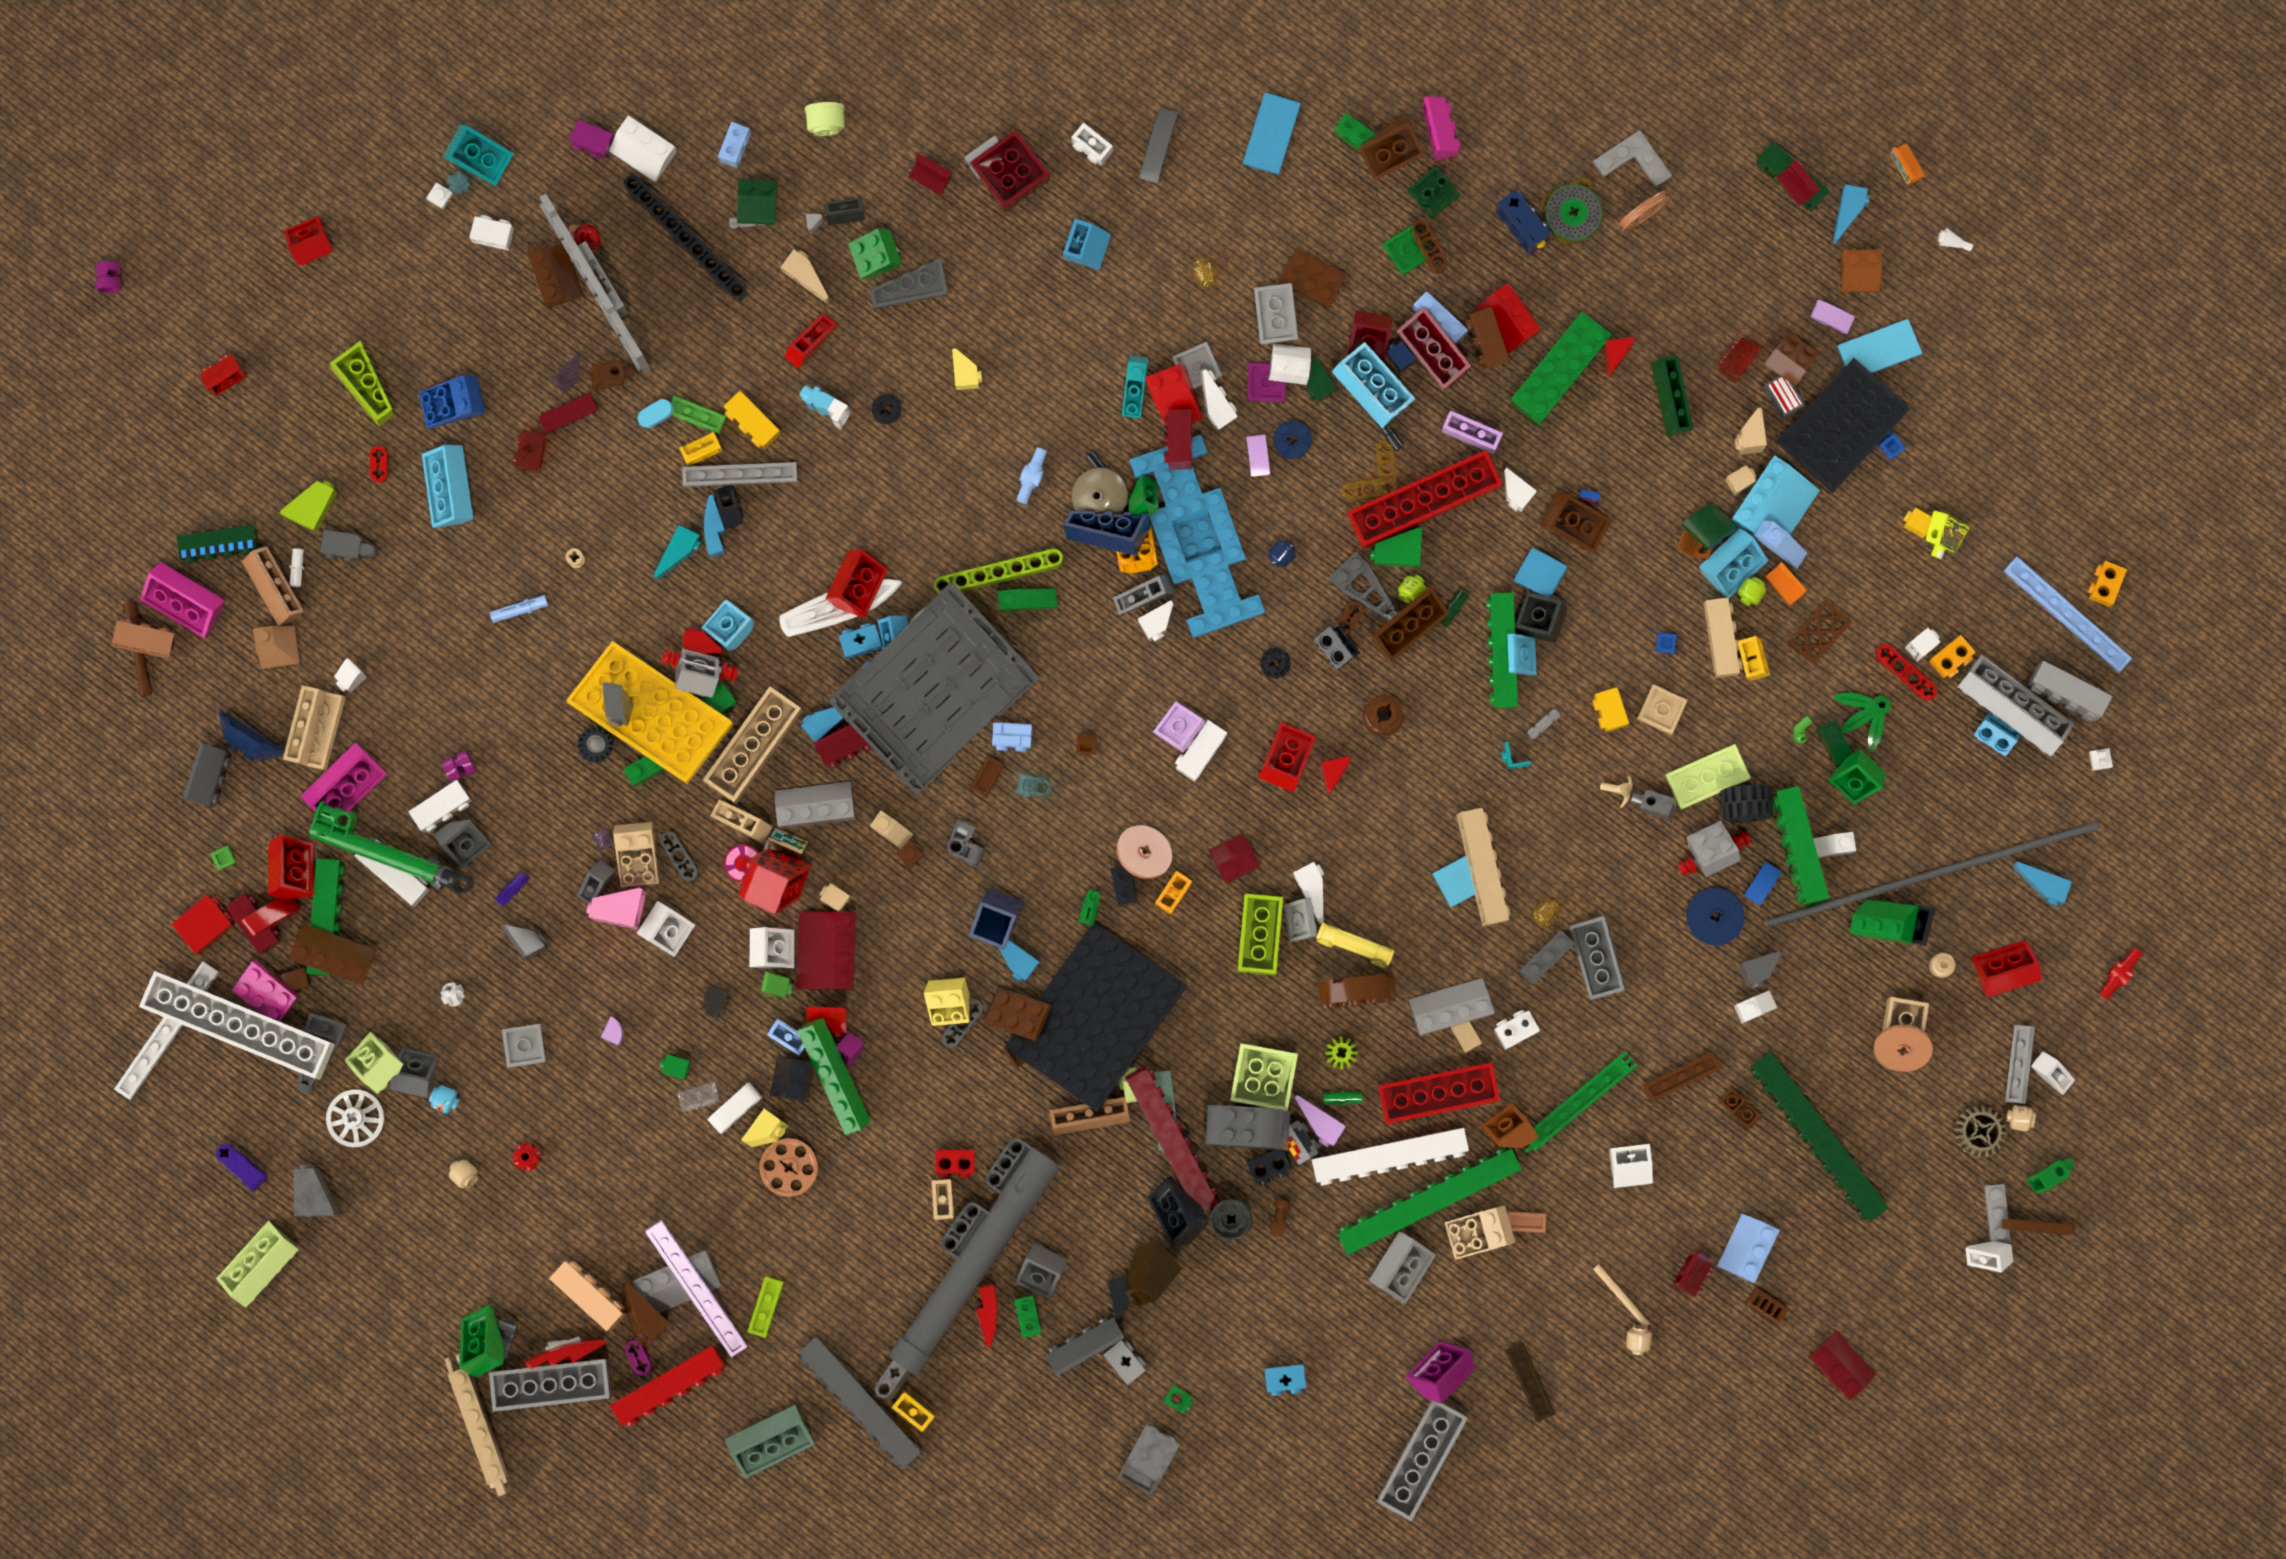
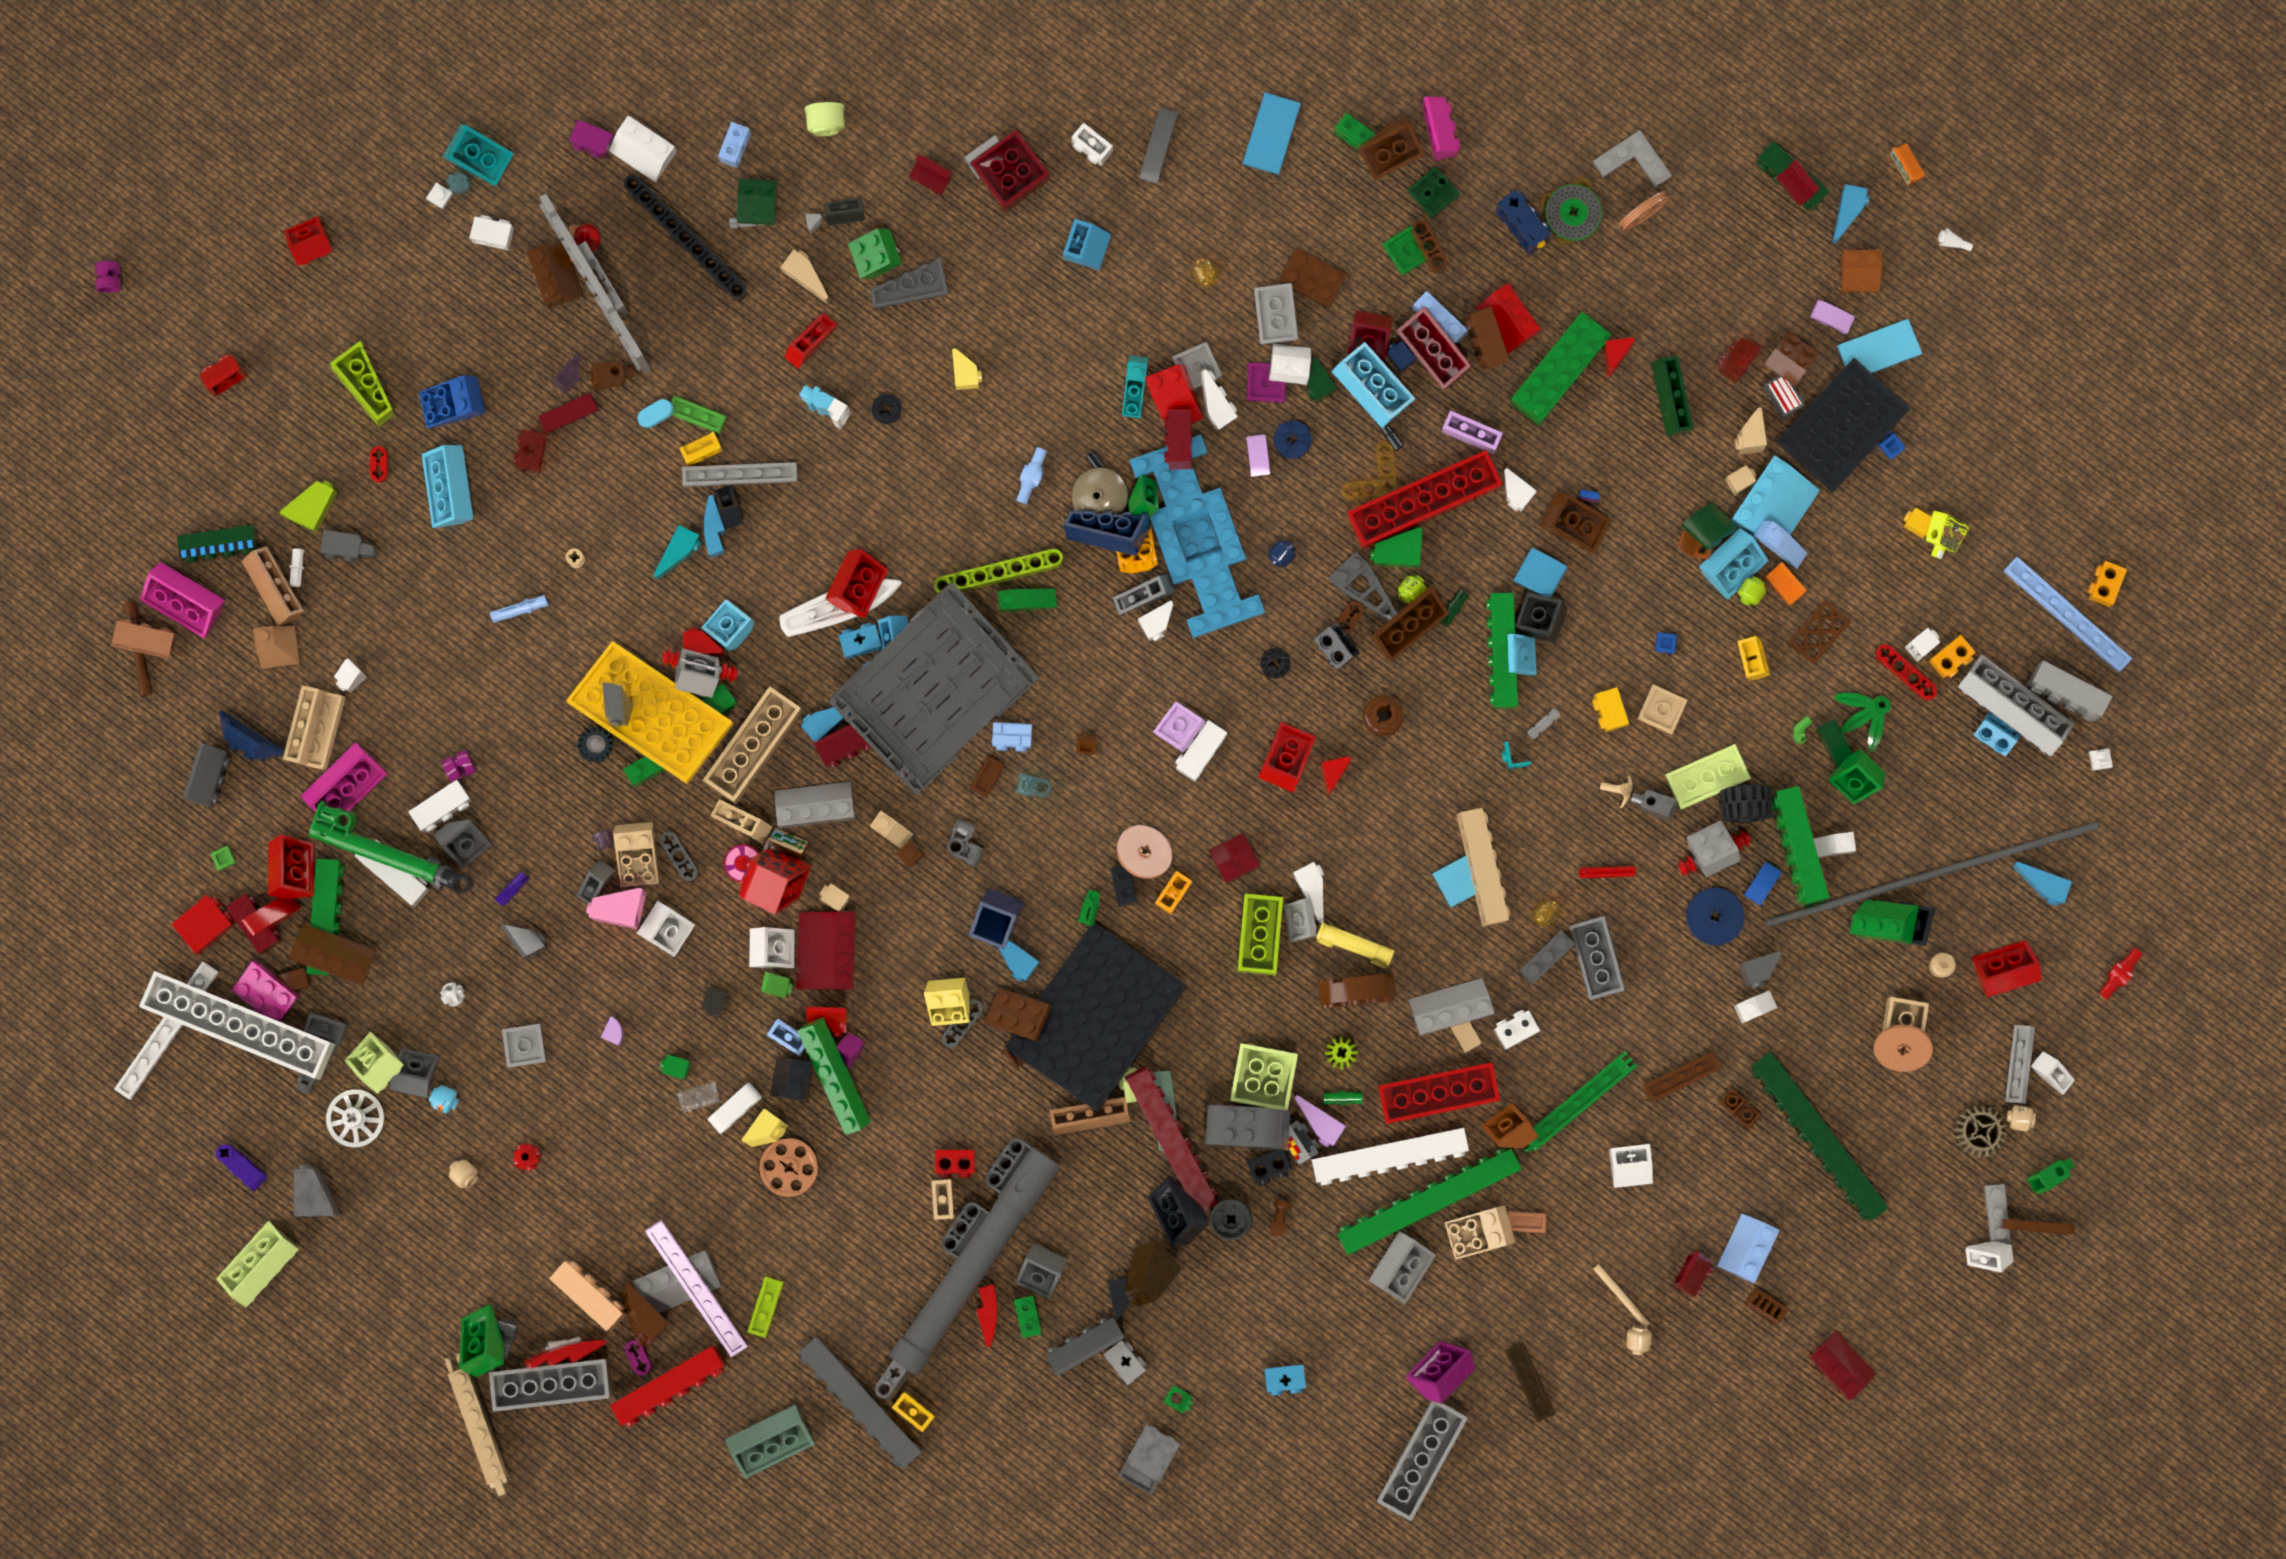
yellow brick [724,391,781,450] -> none
tan brick [1703,597,1742,678] -> none
none -> red axle [1578,866,1636,878]

